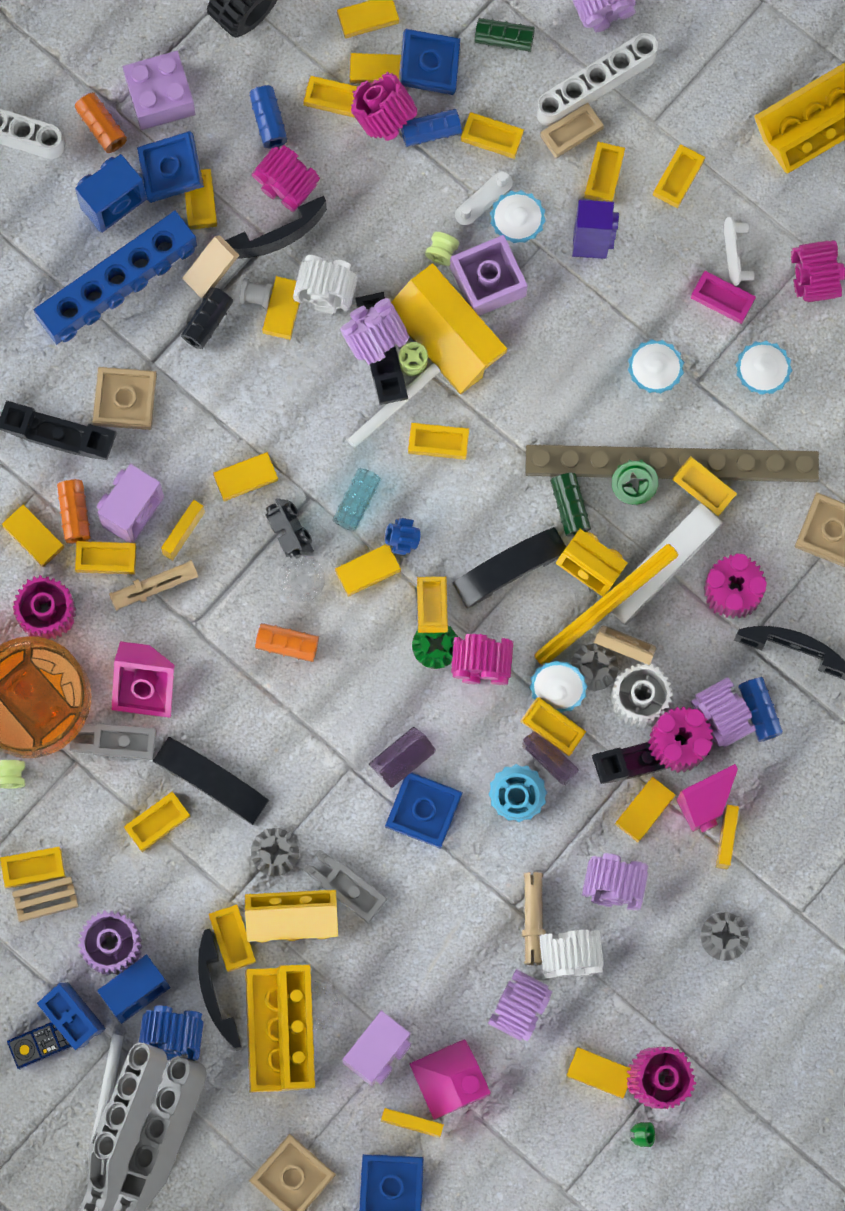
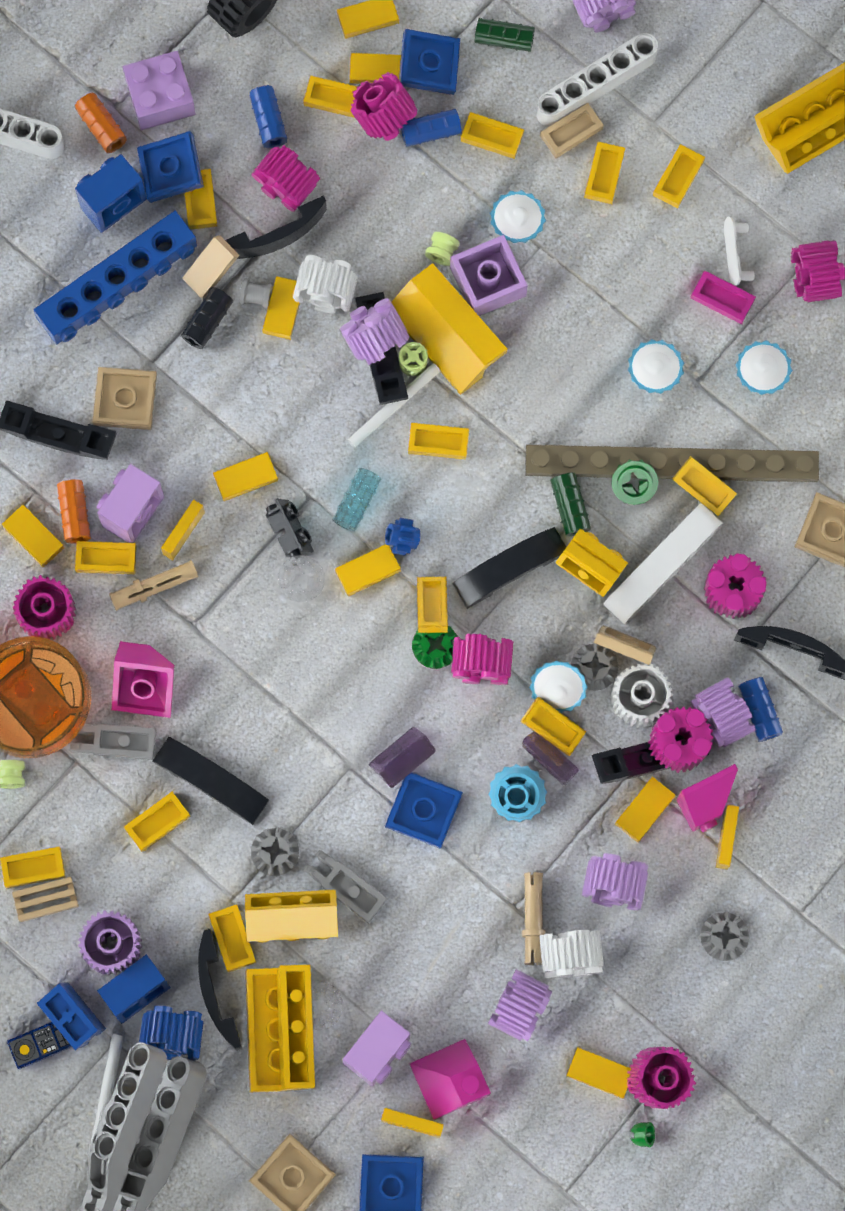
orange axle [255,623,319,662] -> none
white piece [455,171,513,226] -> none
yellow axle [534,544,679,666] -> none
dark purple brick [572,200,619,259] -> none

